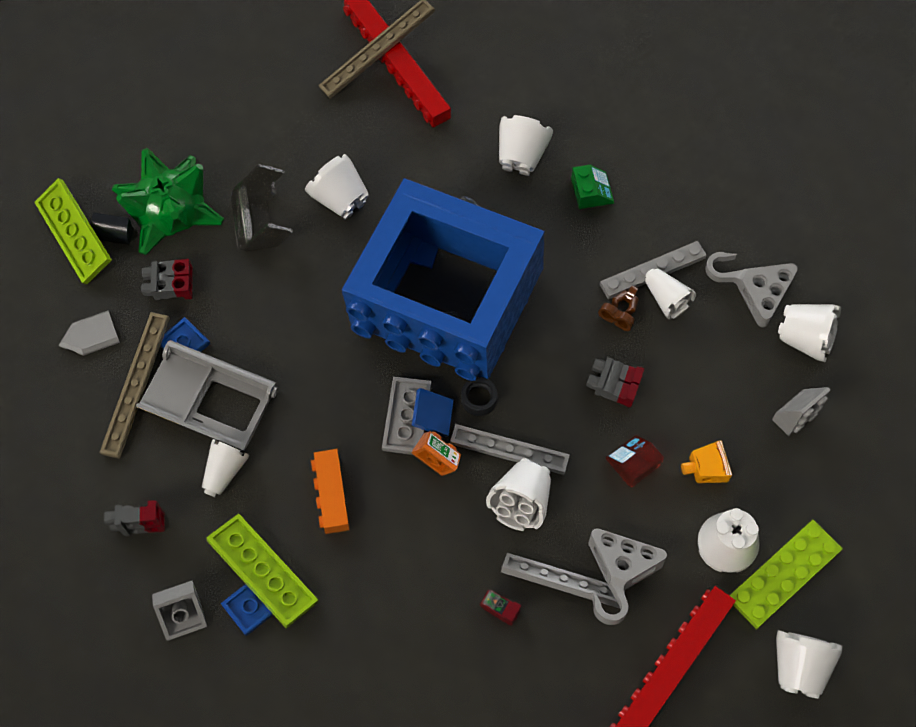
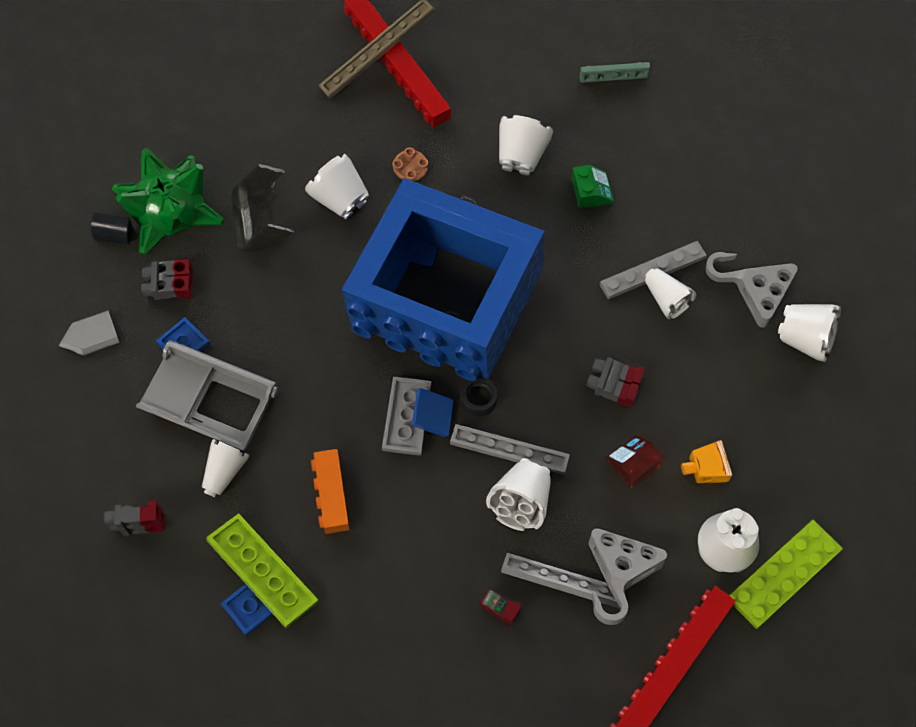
lime plate [34,178,112,284] -> none
dark tan tile [99,312,170,459] -> none
light grey slope [152,581,207,641] -> none
orange slope [411,431,461,476] -> none
reddish brown piece [598,285,639,331] -> none
light grey slope [772,387,830,436] -> none
white cone [776,630,843,699] -> none
none -> nougat dish [392,147,428,181]
none -> sand green plate [579,62,650,83]

